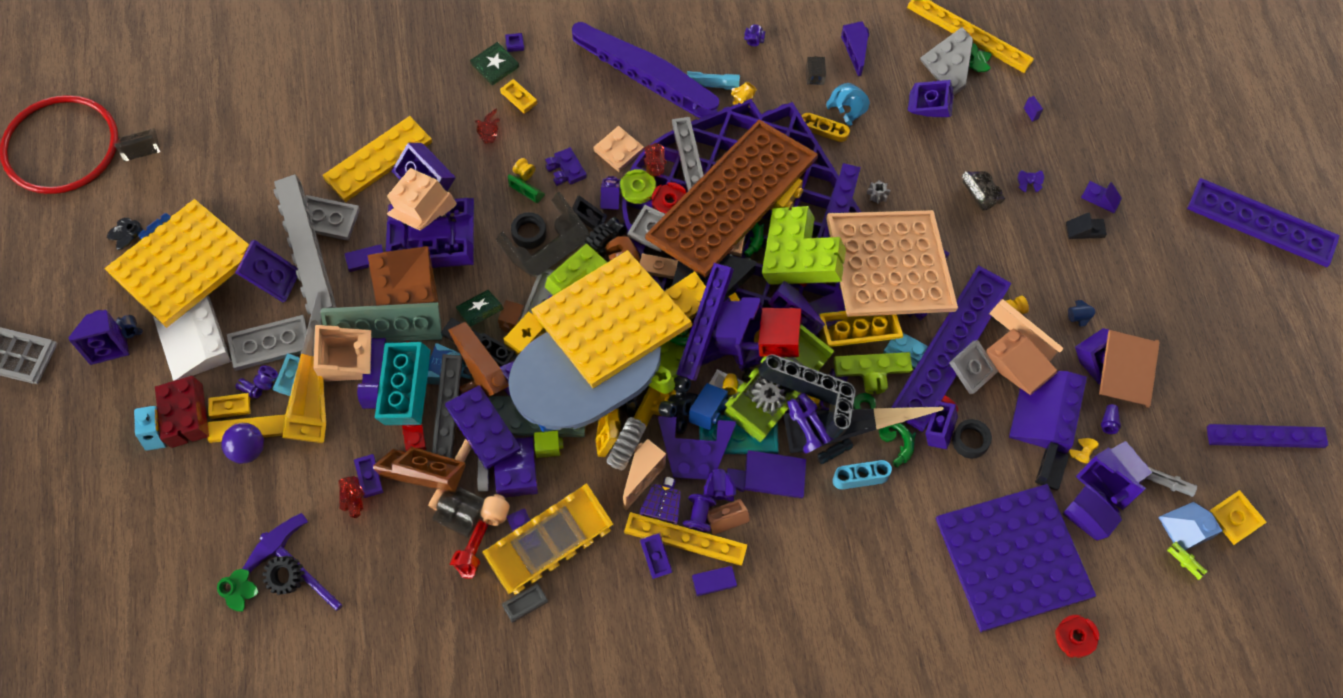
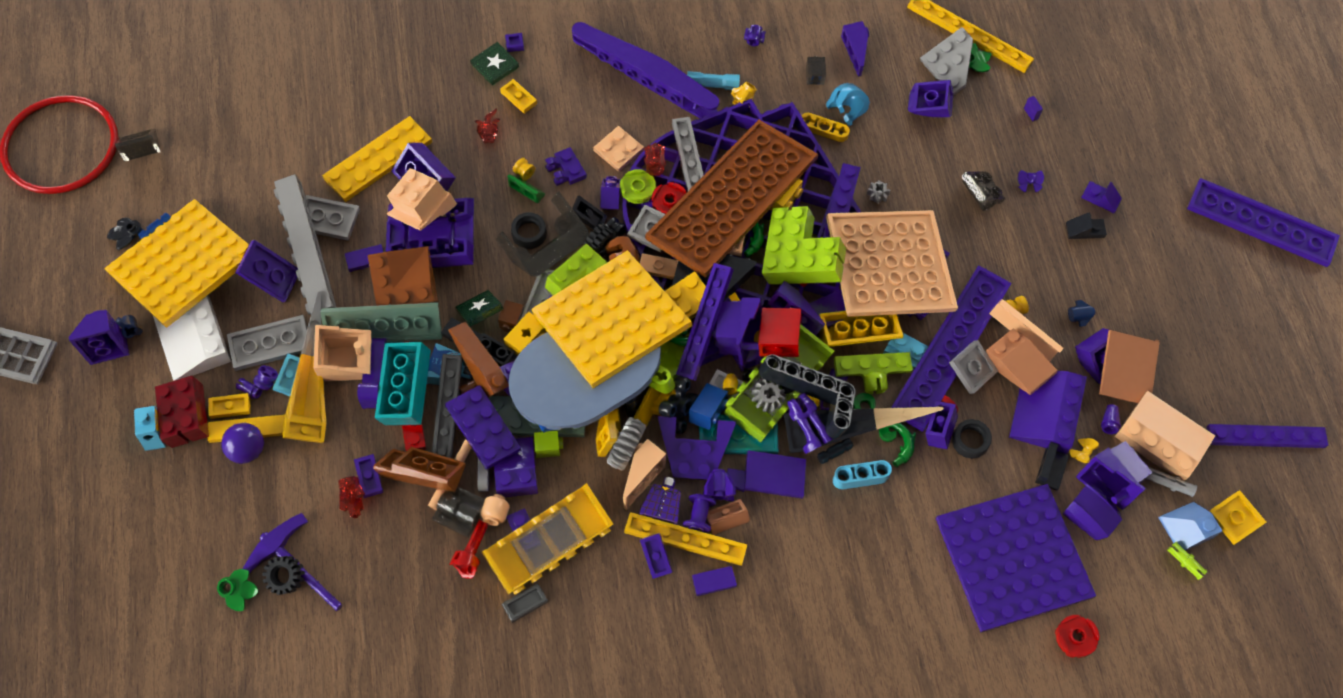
none -> light nougat slope [1115,391,1215,481]

